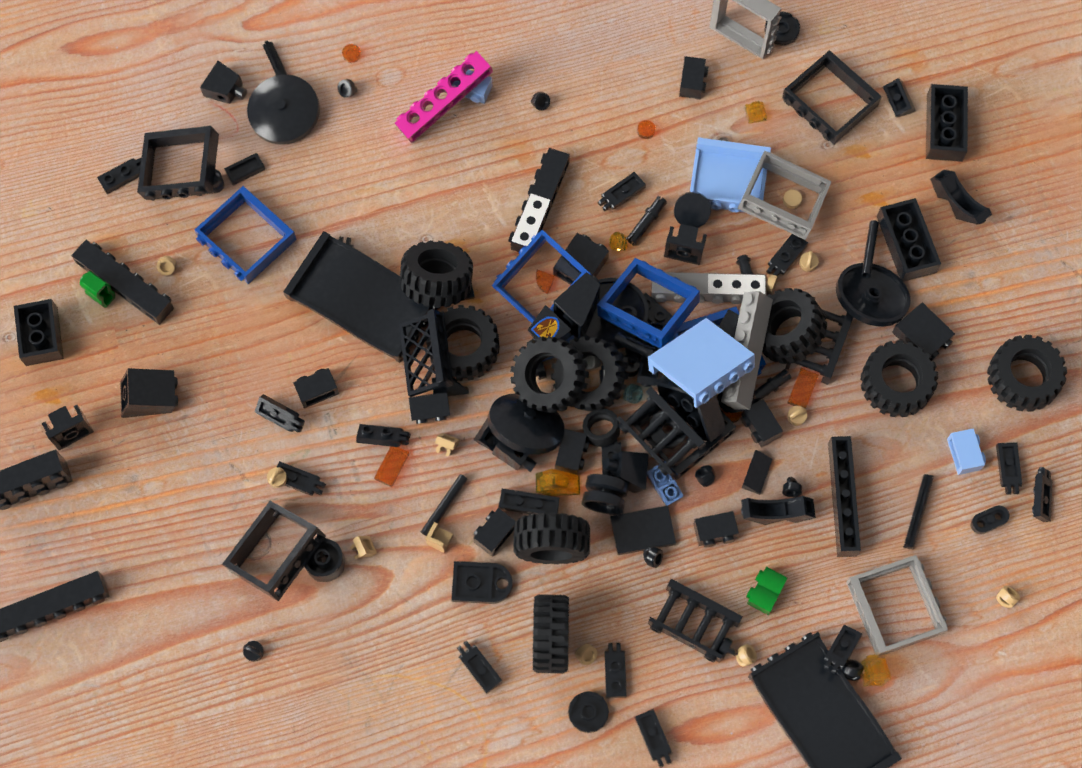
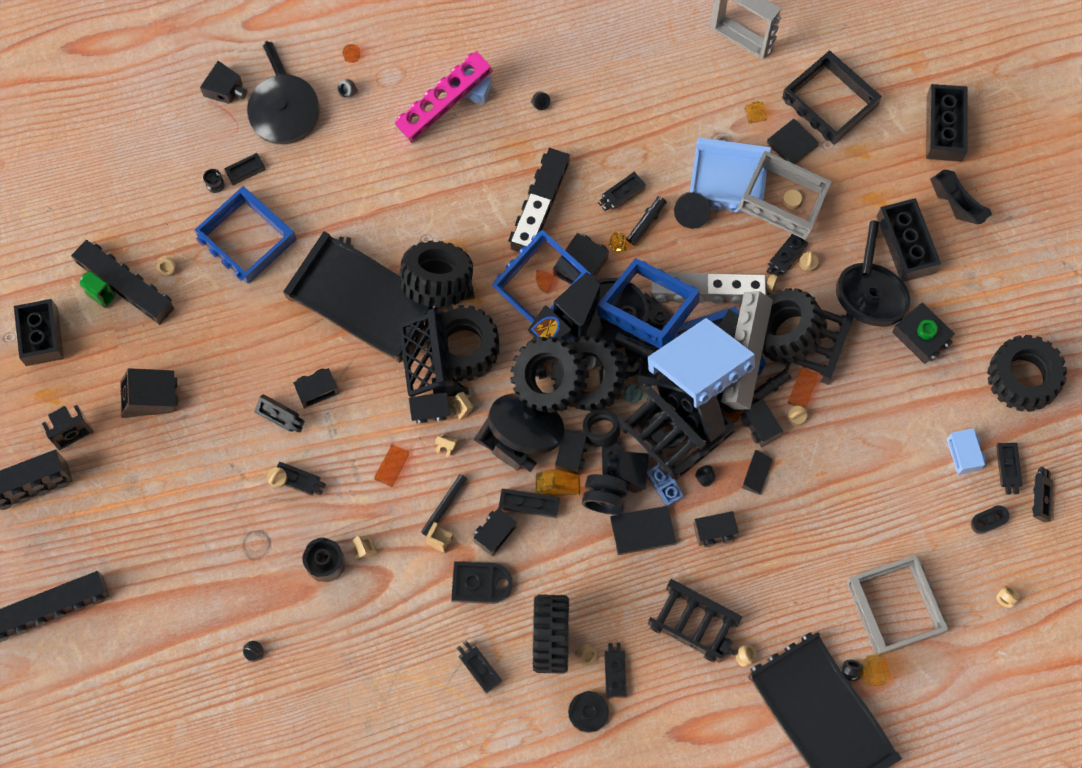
black hinge [97,158,141,194] -> none
black window [137,126,219,201] -> none
black window [222,501,326,601] -> none
black hinge [356,424,411,447] -> none
black tyre [513,513,590,564] -> none
black hinge [634,709,672,768] -> none
clear orange tile [637,120,656,139] -> none
black tile [643,547,663,568] -> none
black panel [664,224,707,265] -> none
black brick [679,56,709,99] -> none
black pin [736,255,753,274] -> none
black arch [741,496,816,525] -> none
green brick [746,567,788,615] -> none
black tile [764,12,800,46] -> none
black tile [782,476,802,497] -> none
black hinge [823,625,862,675] -> none
black brick [828,436,861,557] -> none
black tyre [860,340,939,417] -> none
black slope [883,78,916,117] -> none
black axle [903,474,934,550] -> none
none -> tan tile [450,392,476,419]
none -> black tile [767,118,819,164]
none -> green tile [917,320,938,340]

